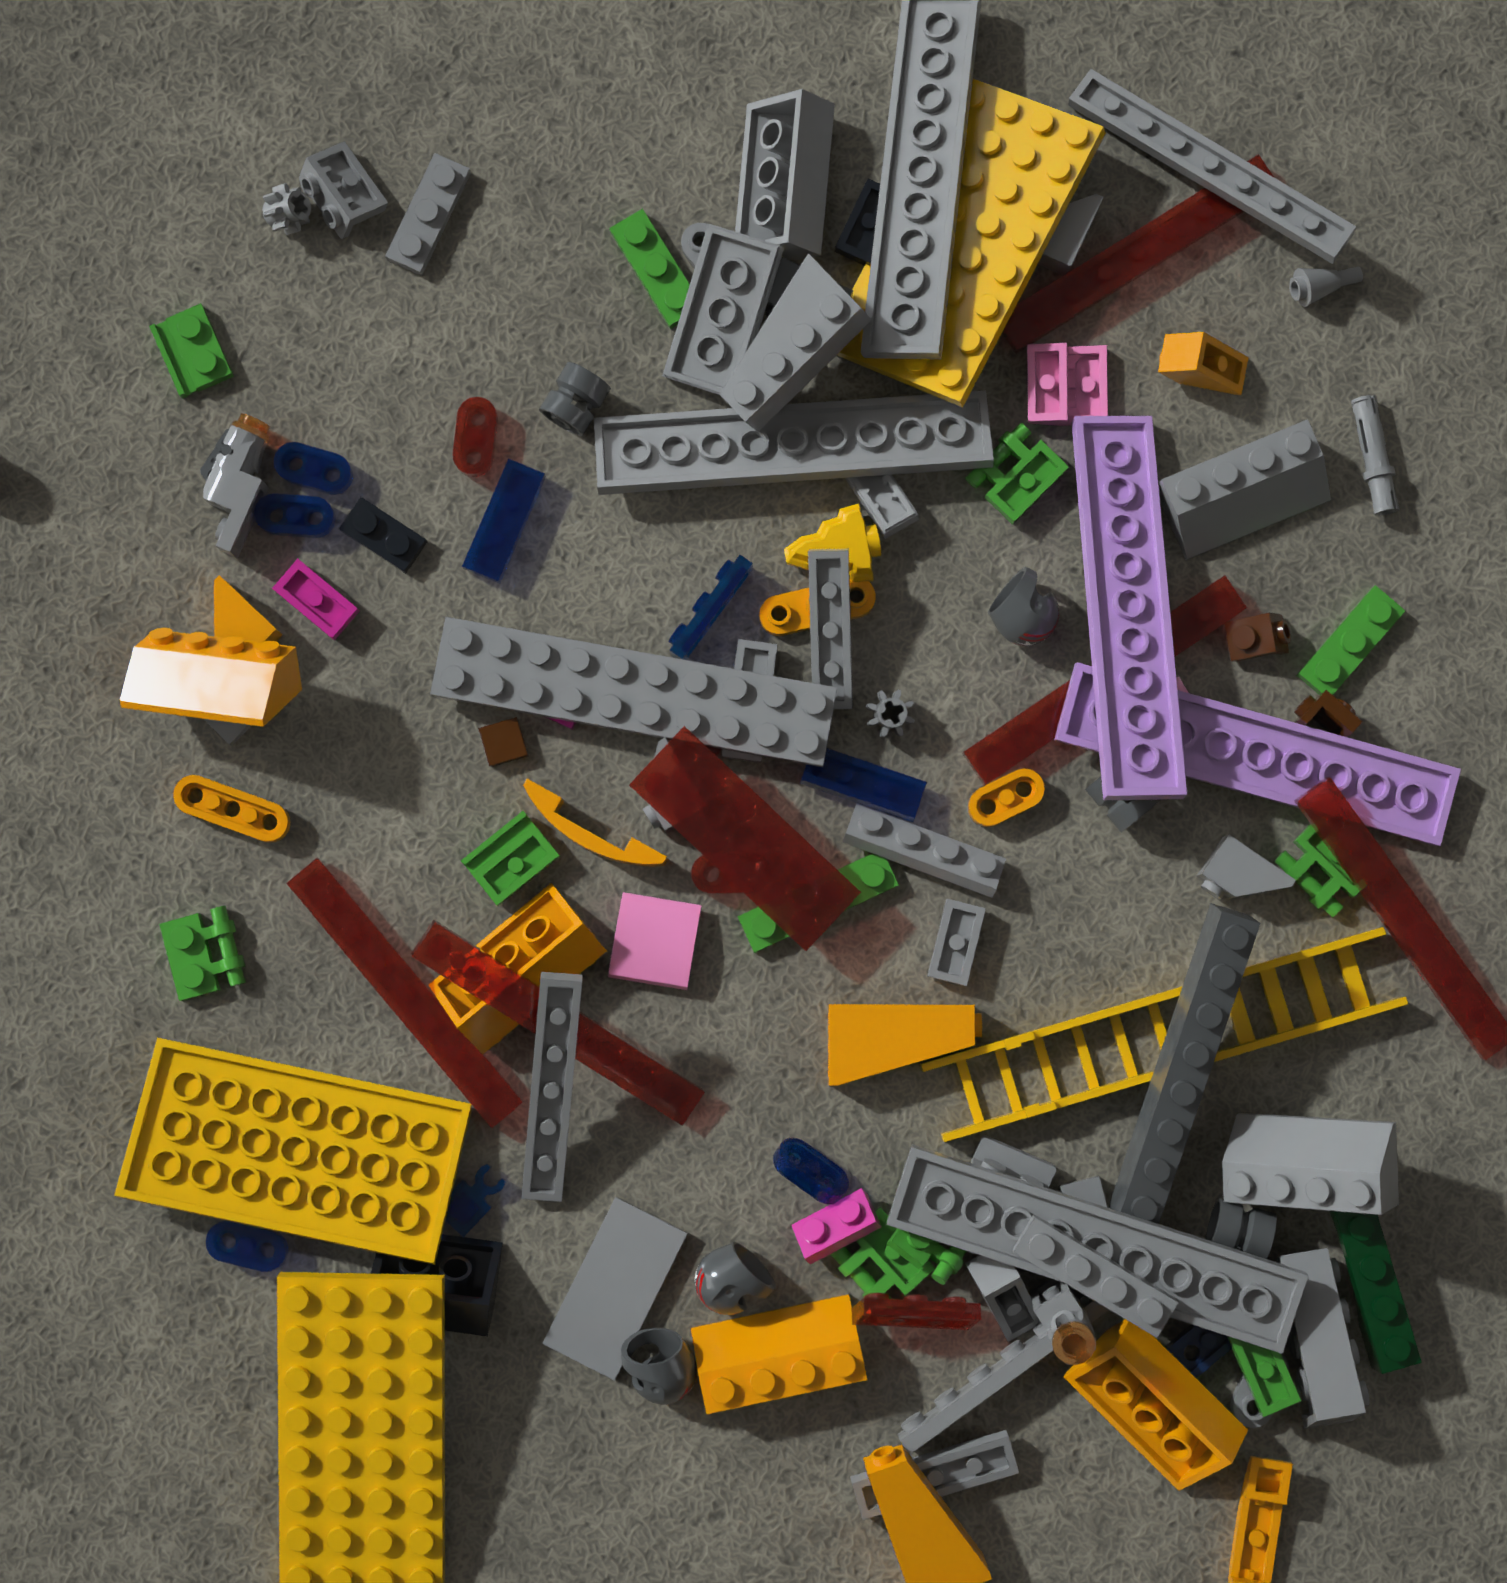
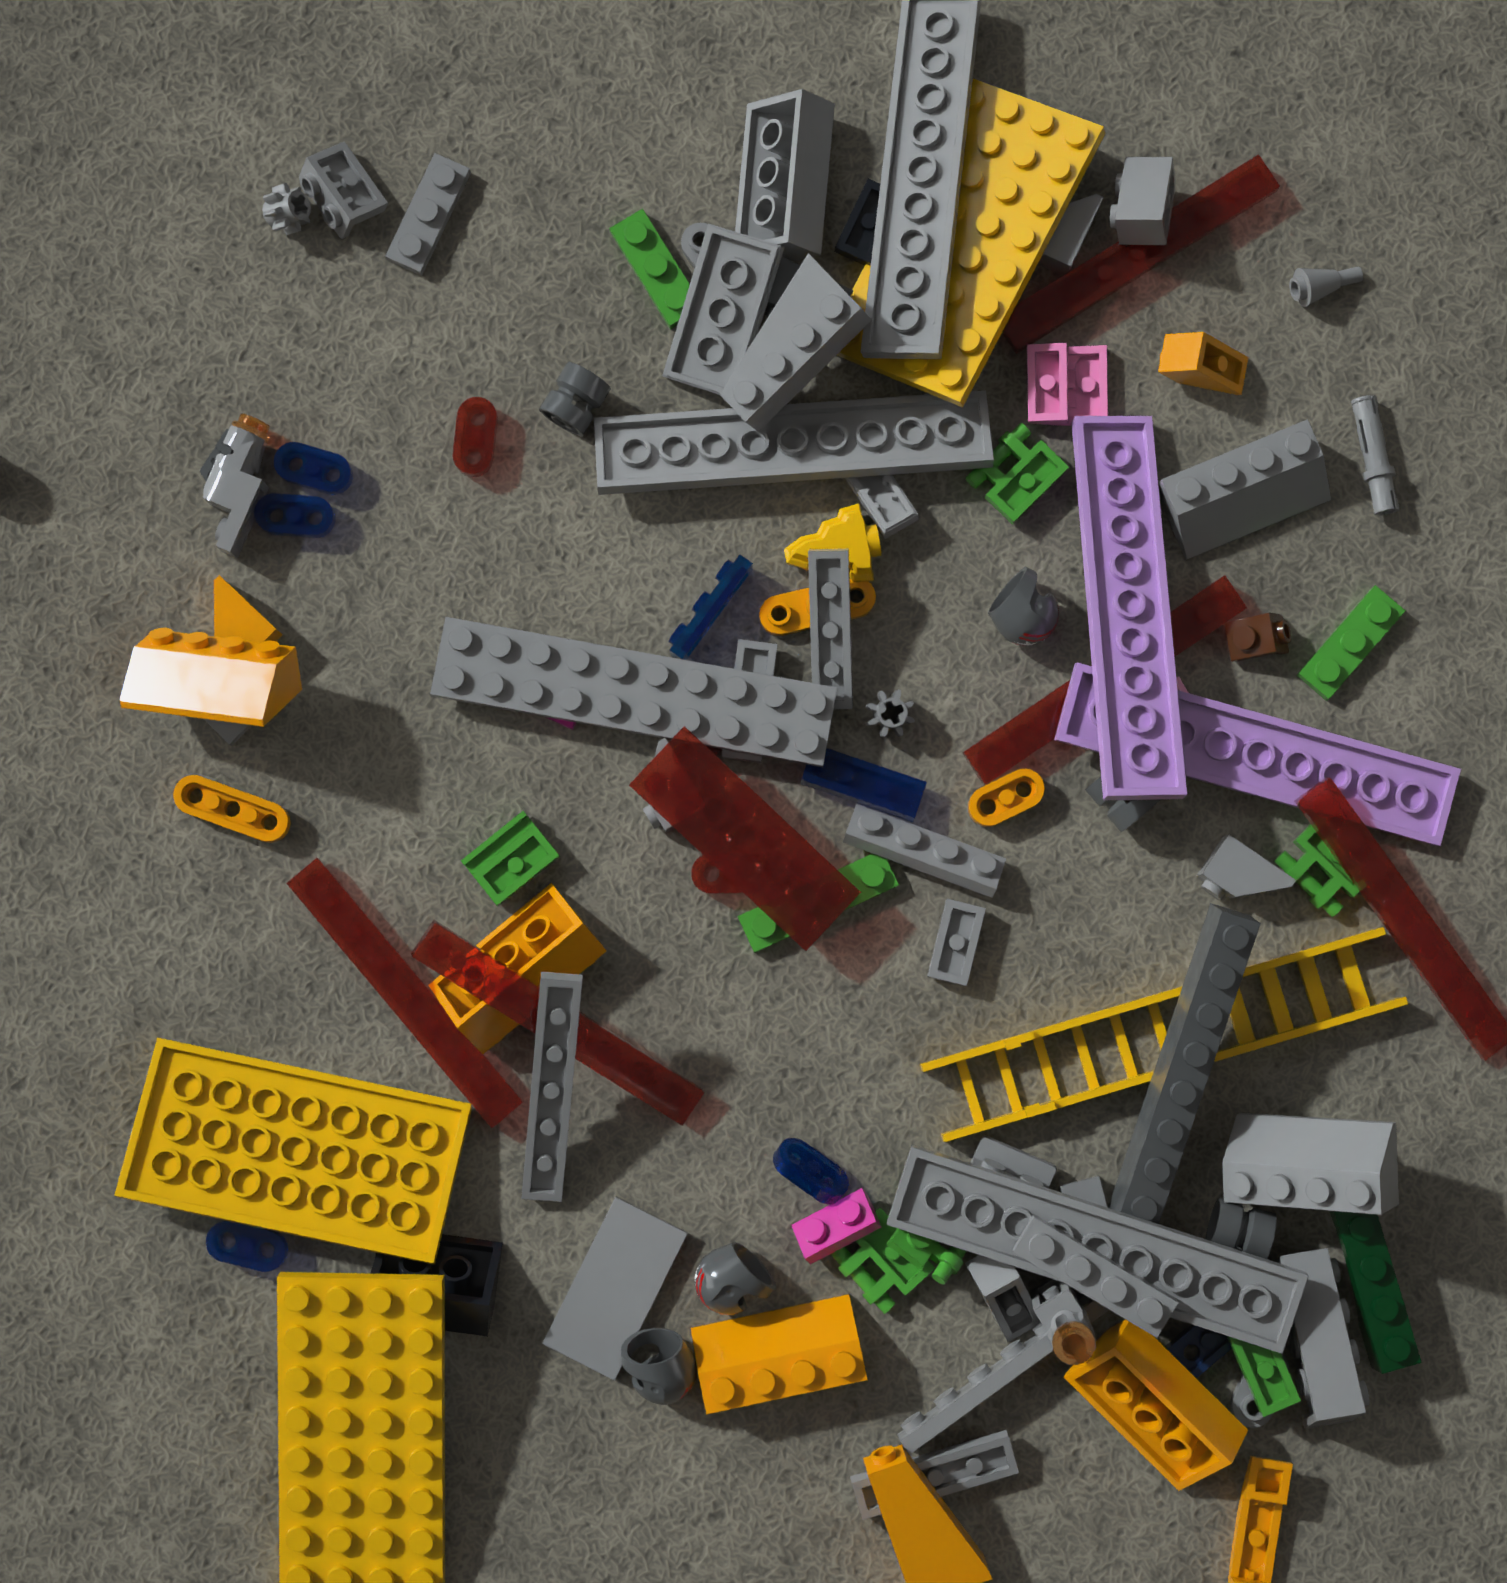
bright green plate [149,303,234,399] -> none
bright green plate [159,906,246,1001] -> none
dark pink plate [272,558,360,641] -> none
black plate [339,497,428,574] -> none
clear blue plate [446,1164,507,1238] -> none
clear blue plate [462,458,546,584] -> none
reddish brown tile [478,717,529,767] -> none
light orange slope [523,779,668,867] -> none
bright pink slope [608,892,701,990] -> none
light orange slope [828,1004,982,1086] -> none
clear red plate [851,1293,982,1330] -> none
light grey plate [1068,69,1356,264] -> none
reddish brown bracket [1294,690,1362,737] -> none
none -> light grey brick [1110,157,1176,245]

